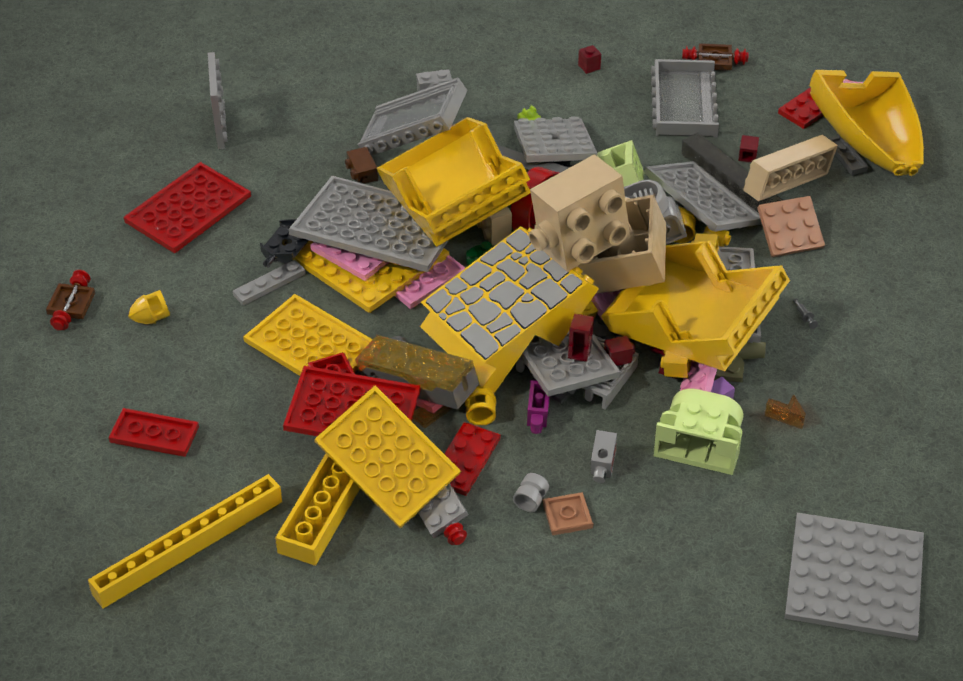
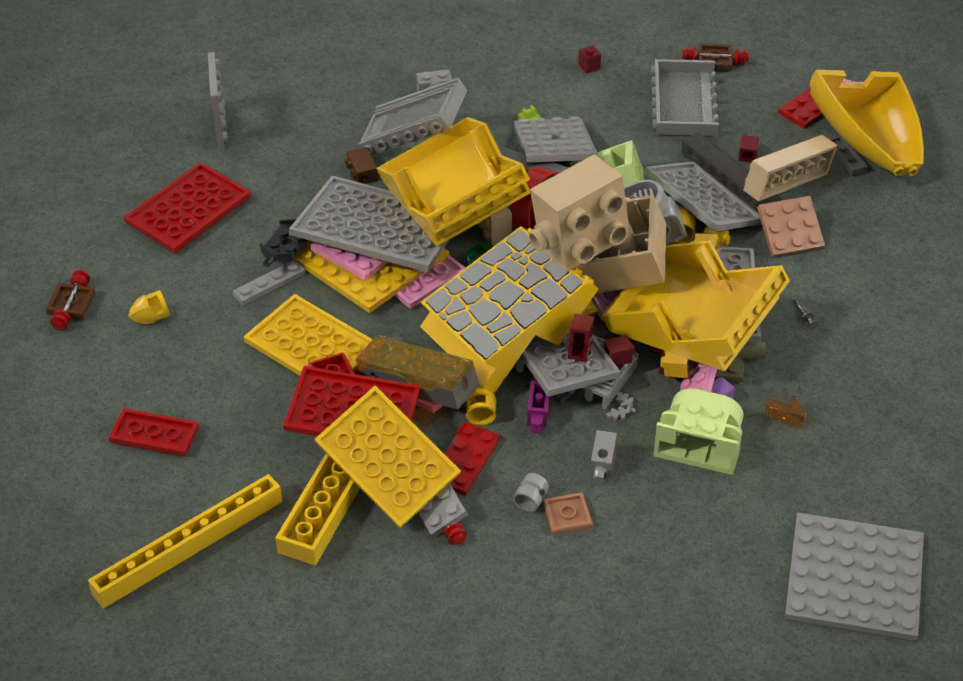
none -> light grey animal [606,392,636,422]

